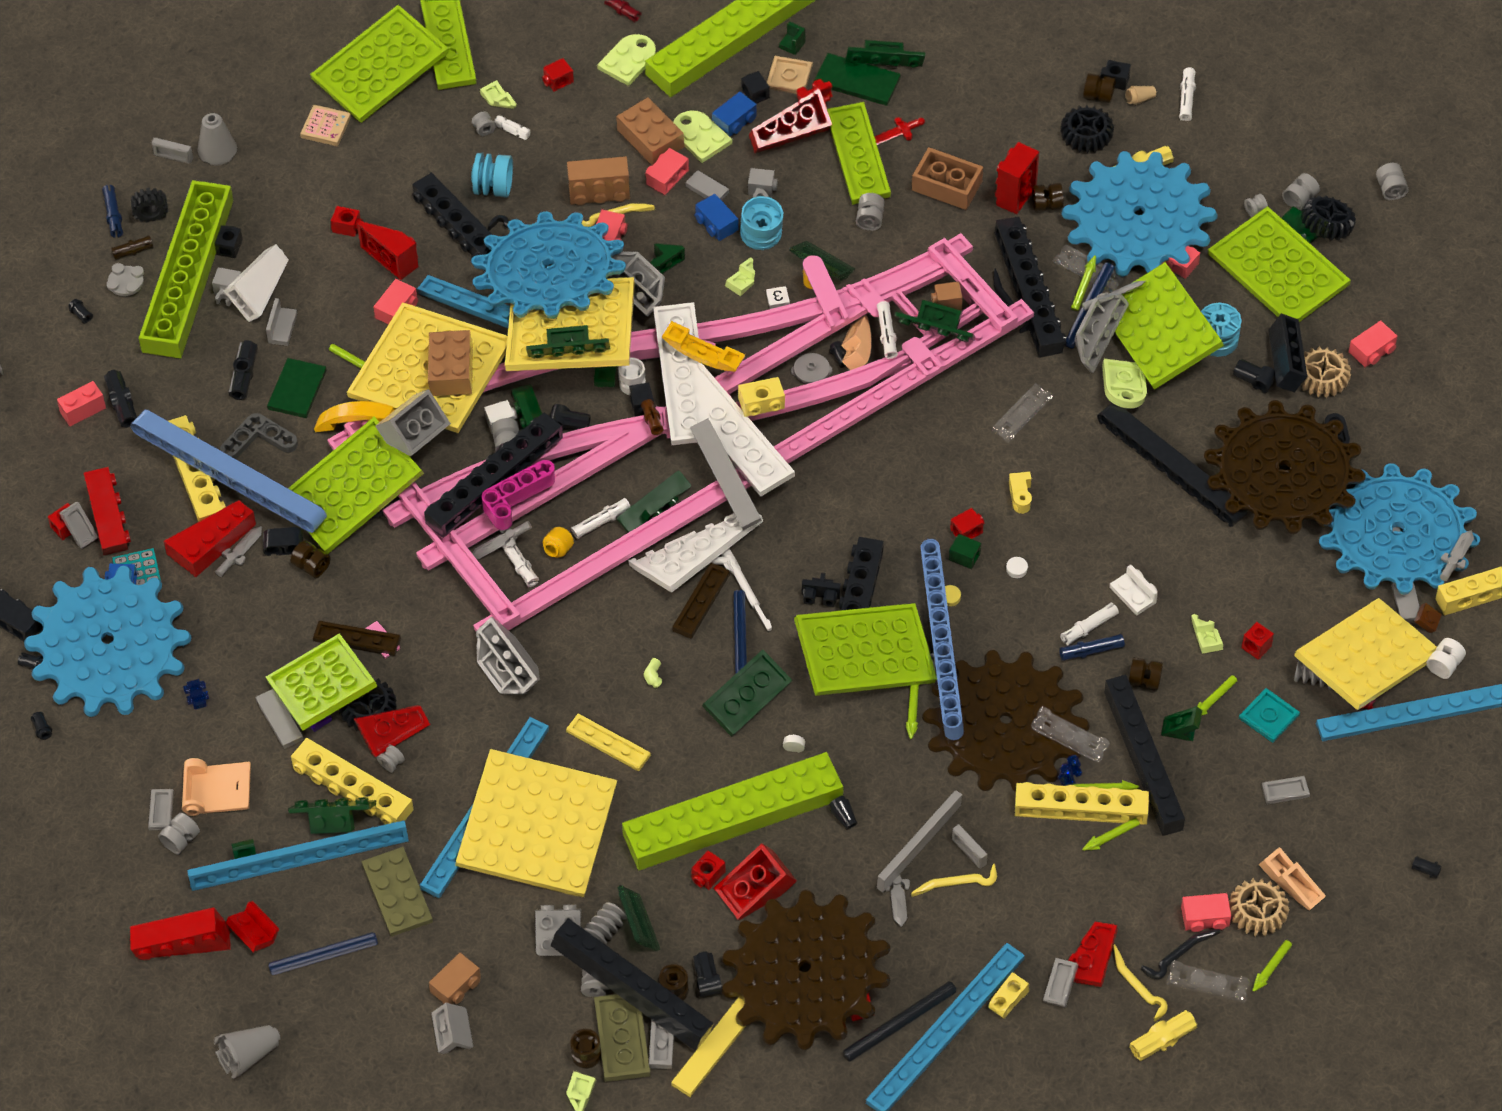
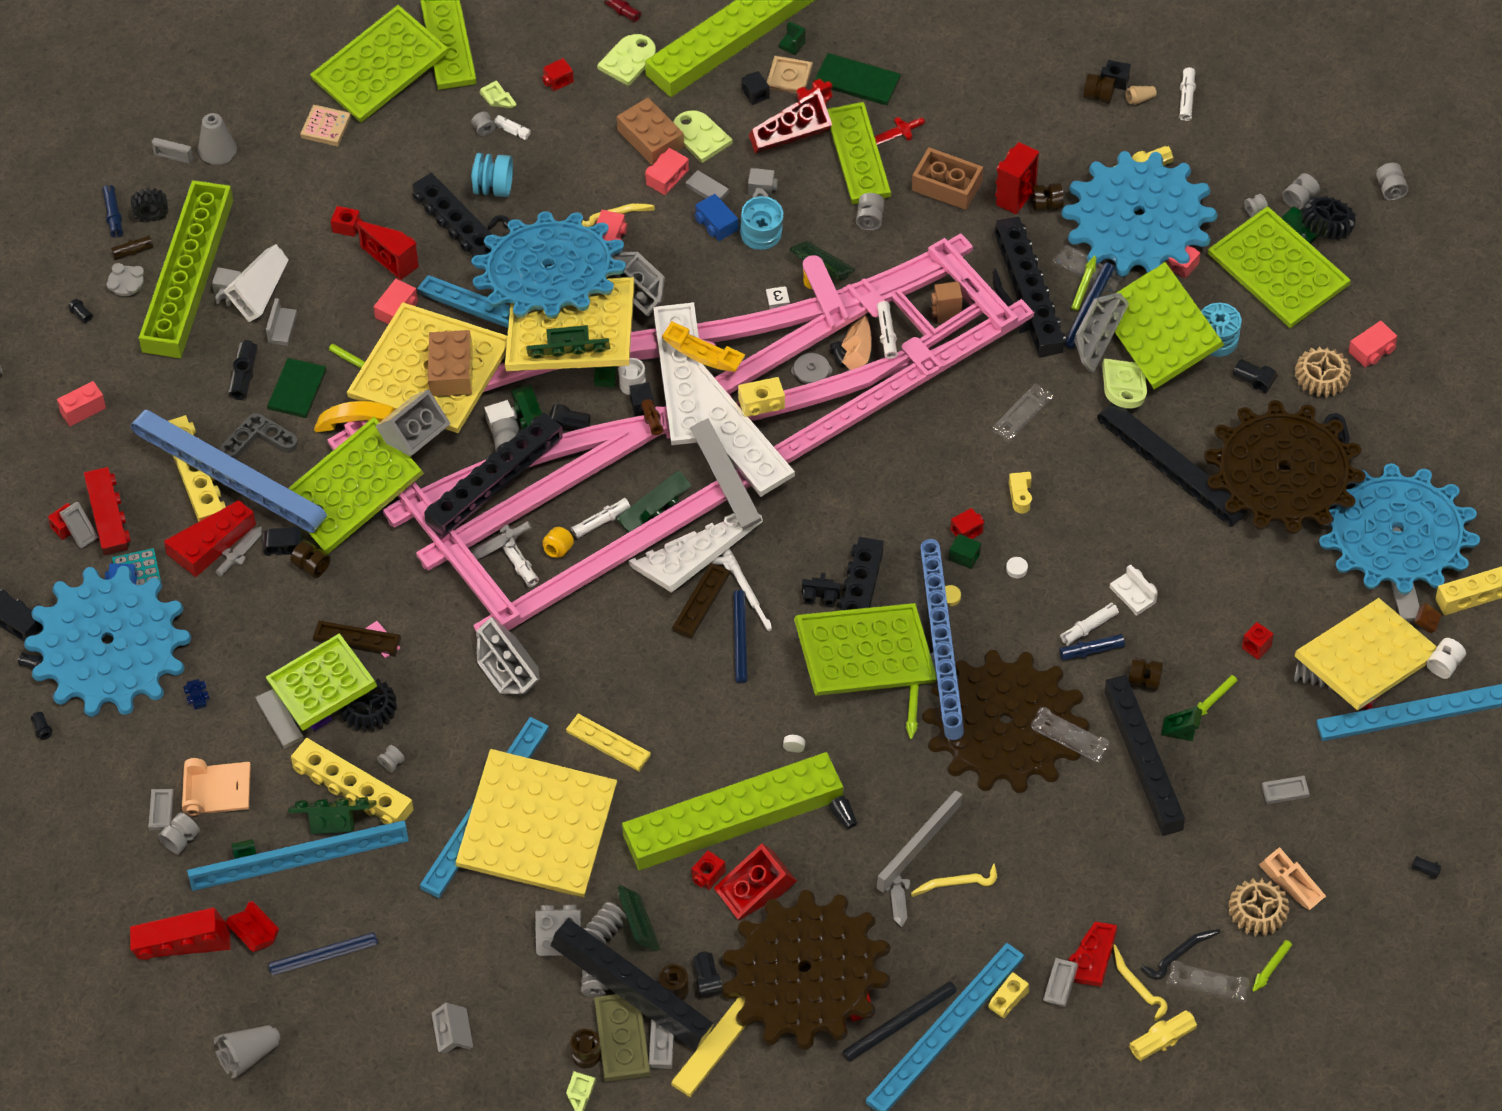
black piece [104,369,137,428] -> none
black brick [215,225,243,258] -> none
red wing [354,705,430,757] -> none
olive plate [362,847,433,937] -> none
medium nougat brick [429,953,481,1004] -> none
dark pink beam [482,460,555,530] -> none
medium nougat brick [567,157,630,205] -> none
yellowish green arm [644,658,662,688] -> none
dark green slope [650,244,685,274] -> none
dark green plate [702,649,792,737] -> none
blue brick [712,92,757,137] -> none
yellowish green slope [725,257,755,296] -> none
dark green bracket [845,40,925,68] -> none
dark green bracket [894,300,976,342] -> none
light grey tile [952,824,987,868] -> none
light yellow brick [1015,782,1149,825] -> none
clear blue piece [1058,755,1082,786] -> none
black gear [1060,105,1114,154] -> none
lime piece [1073,780,1139,790] -> none
light grey sword [1082,281,1145,310] -> none
lime piece [1083,818,1140,851] -> none
coral brick [1181,893,1231,932] -> none
yellowish green slope [1191,614,1223,654] -> none
teal tile [1239,688,1300,743] -> none
black brick [1268,313,1308,393] -> none
light grey sword [1440,530,1474,581] -> none

